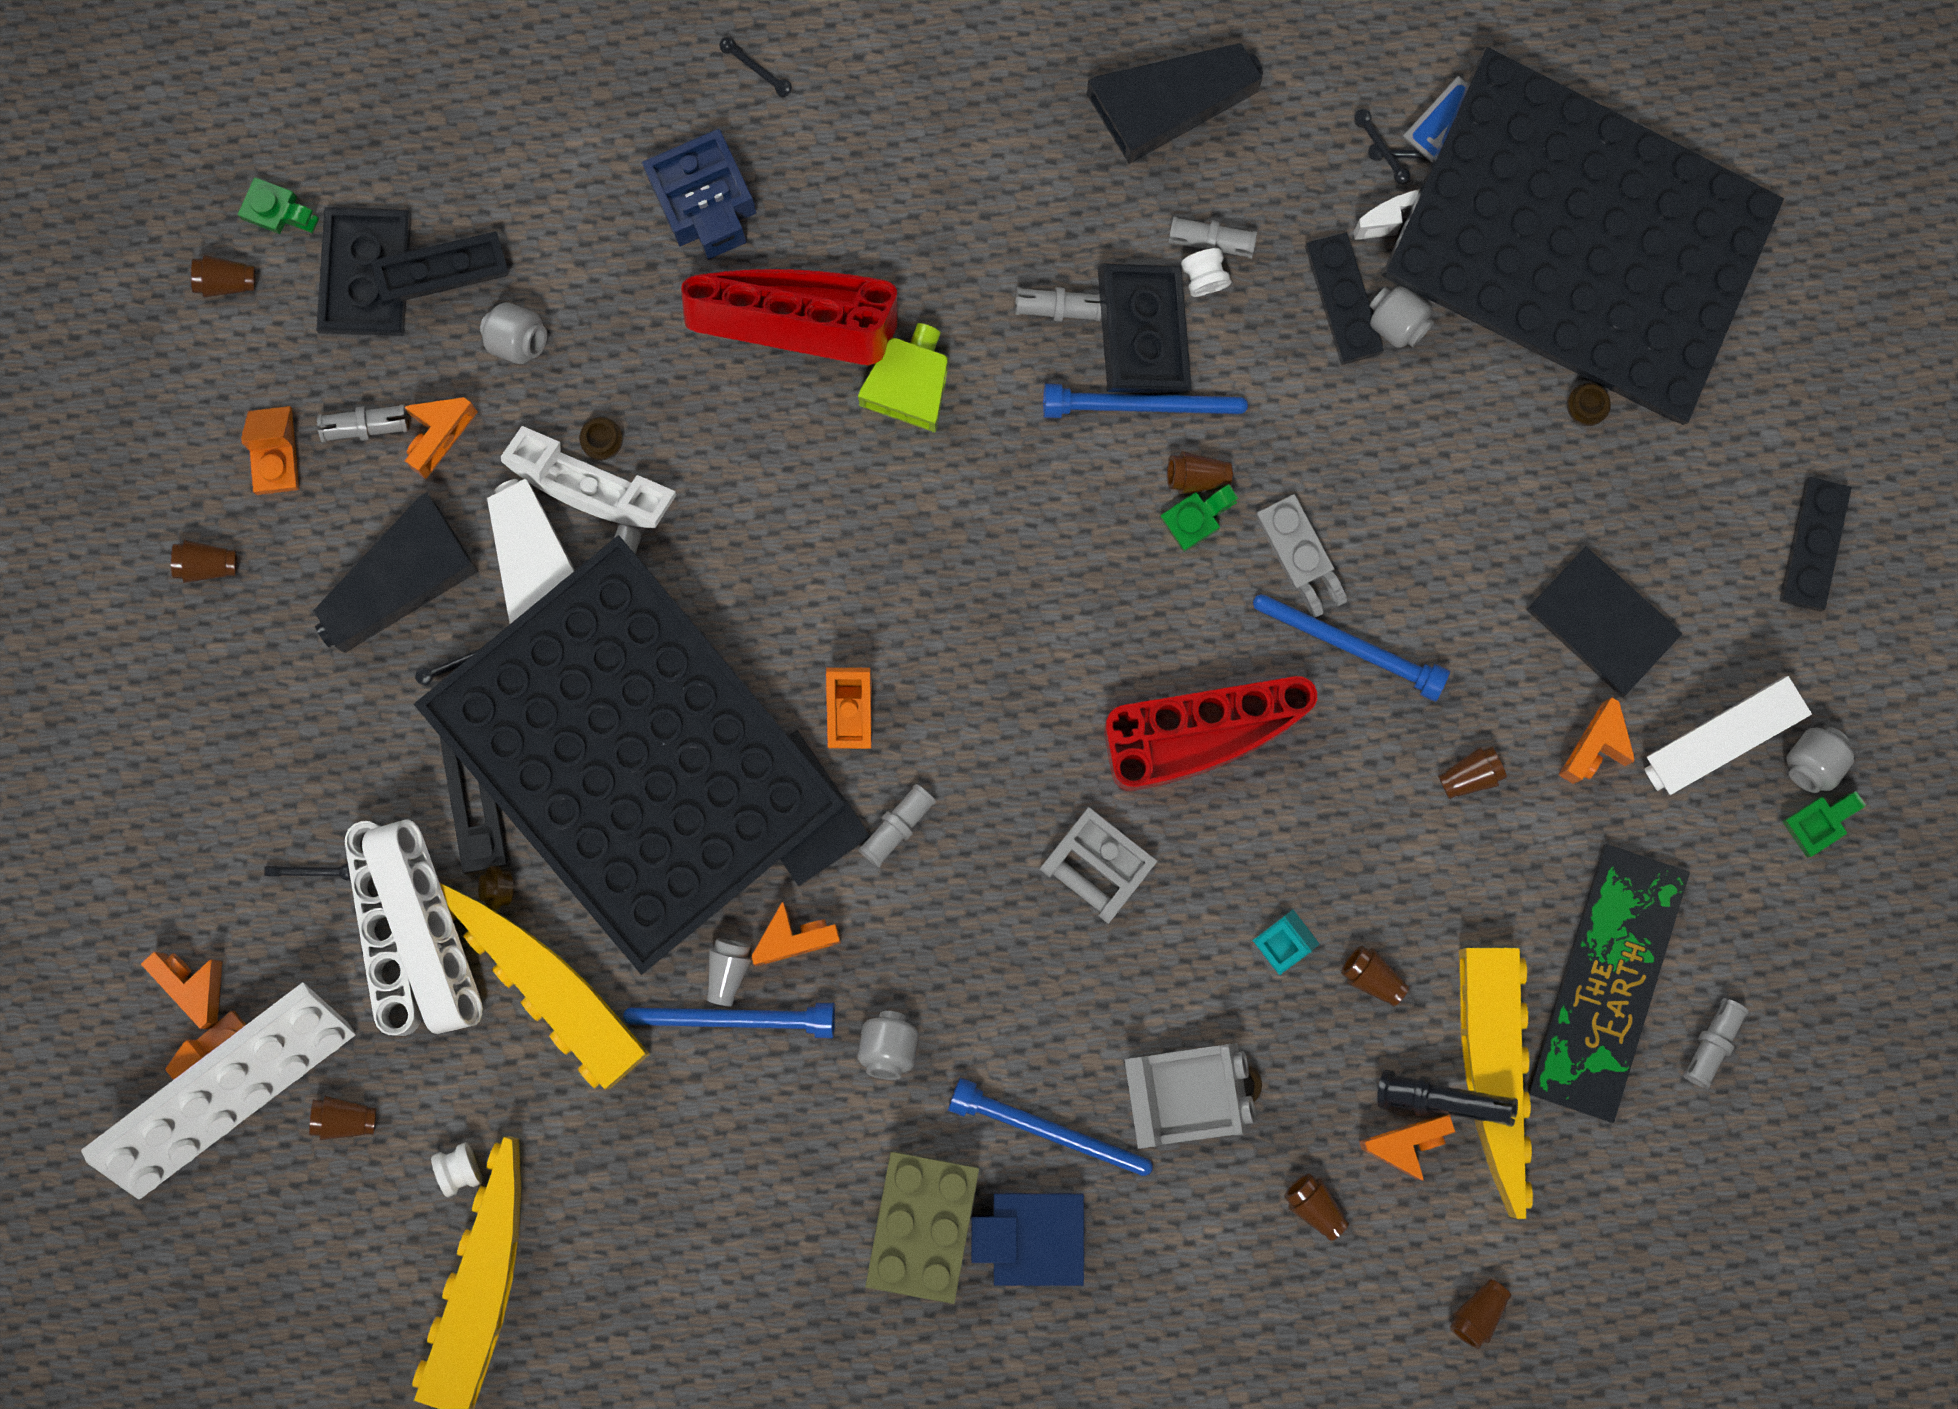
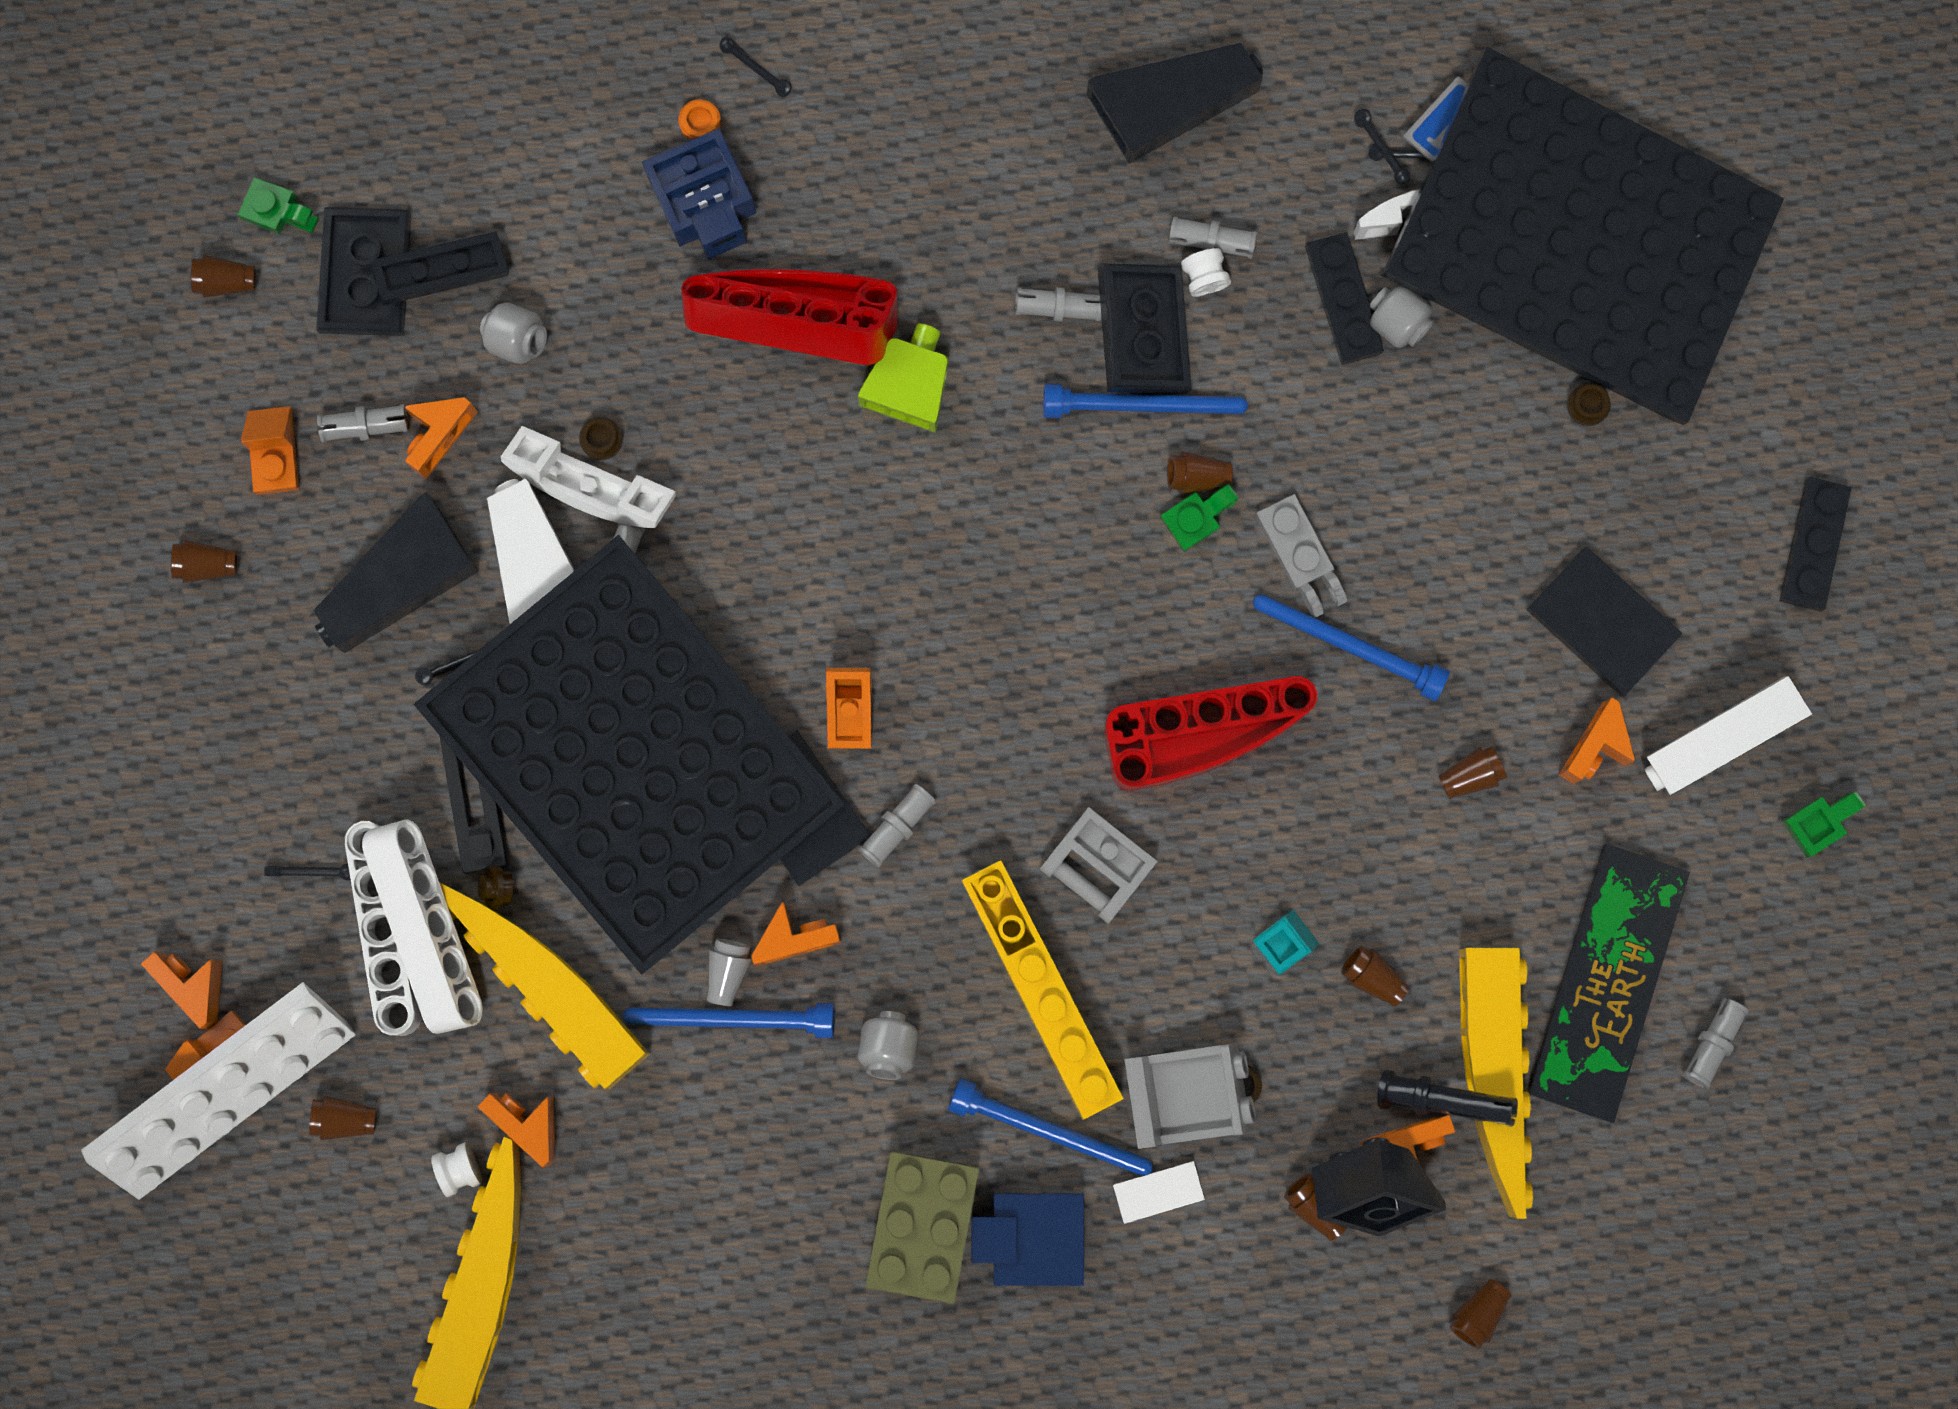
light grey head [1786,727,1854,793] -> none
none -> orange slope [478,1093,555,1168]
none -> orange tile [678,99,721,141]
none -> yellow slope [962,860,1124,1120]
none -> white sticker [1113,1161,1205,1224]
none -> black slope [1312,1138,1446,1236]

